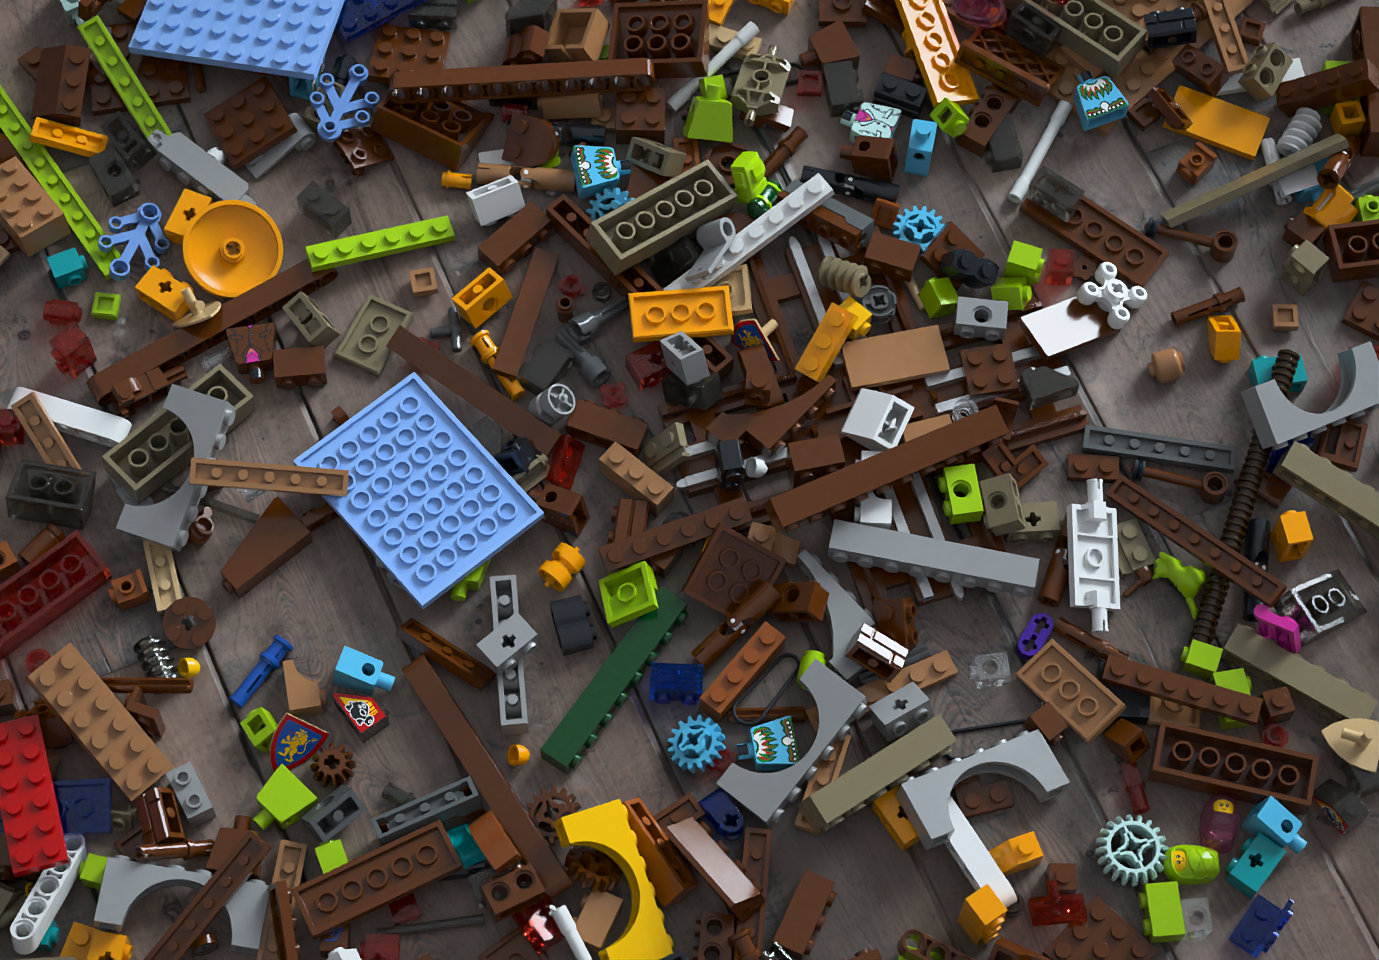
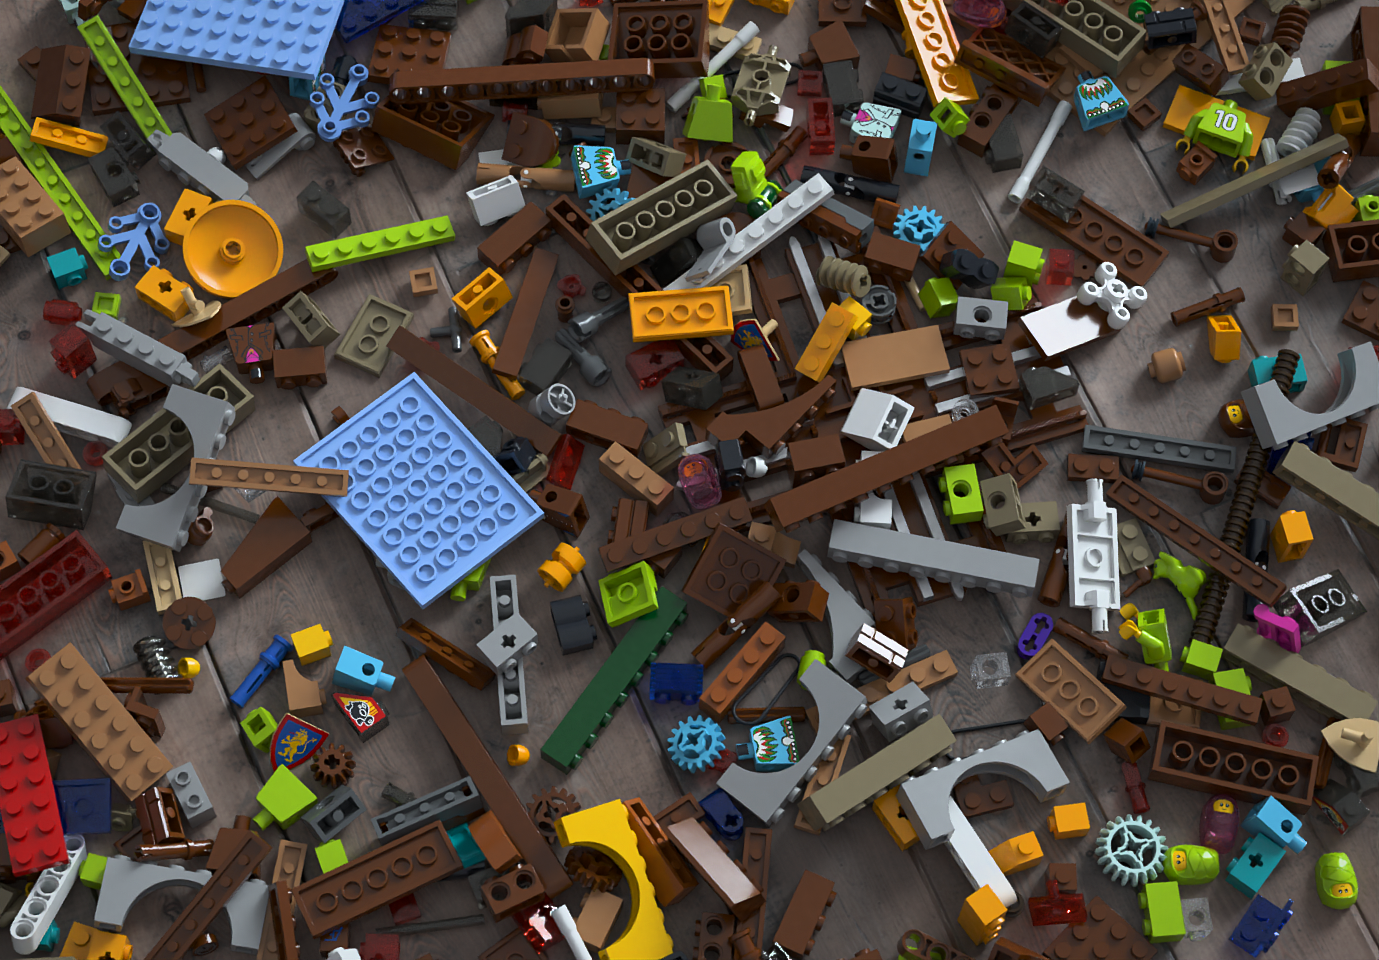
light orange pin [441,170,472,190] -> none
clear red plate [600,381,627,407] -> none
light grey brick [660,331,710,385] -> none
reddish brown brick [744,370,772,408] -> none
reddish brown plate [1147,87,1193,130] -> none
none -> light grey hinge [74,309,200,388]
none -> clear red plate [83,441,108,466]
none -> white sticker [178,559,226,601]
none -> yellow brick [291,624,334,666]
none -> clear pink piece [678,453,722,510]
none -> clear red brick [806,98,835,156]
none -> light orange brick [1047,803,1090,840]
none -> lime torso [1119,603,1172,671]
none -> green plate [1128,0,1152,23]
none -> lime torso [1176,100,1254,174]
none -> reddish brown piece [1217,399,1254,438]
none -> reddish brown piece [1270,5,1310,57]
none -> reddish brown axle [1314,717,1341,789]
none -> lime piece [1315,852,1358,909]

